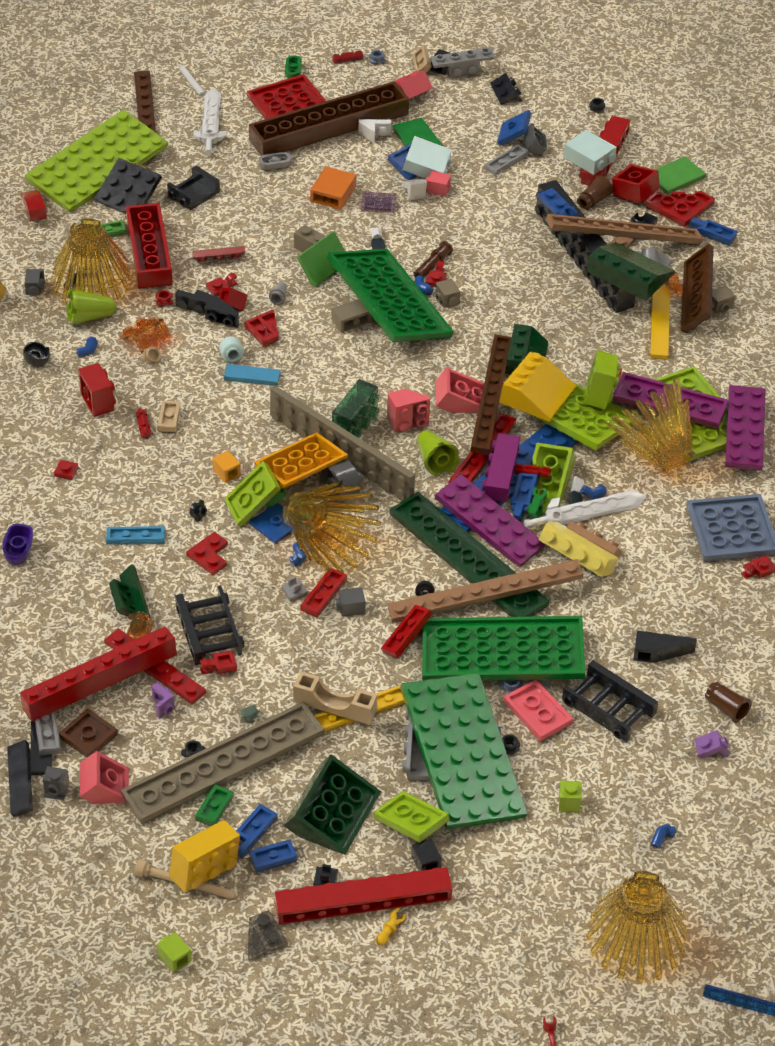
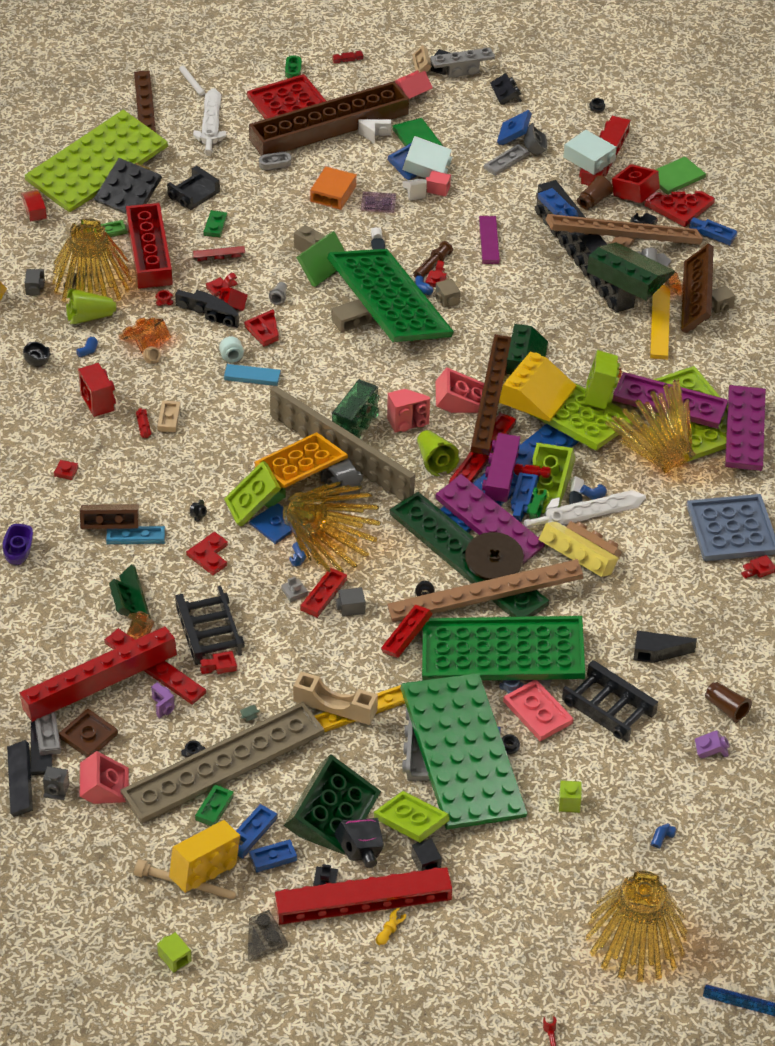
light orange brick [212,451,241,483] -> none
sand blue plate [369,50,386,64] -> none
none -> reddish brown brick [80,504,140,529]
none -> green plate [203,210,228,238]
none -> black torso [334,818,384,868]
none -> dark brown piece [465,532,524,580]
none -> magenta tile [479,216,500,264]

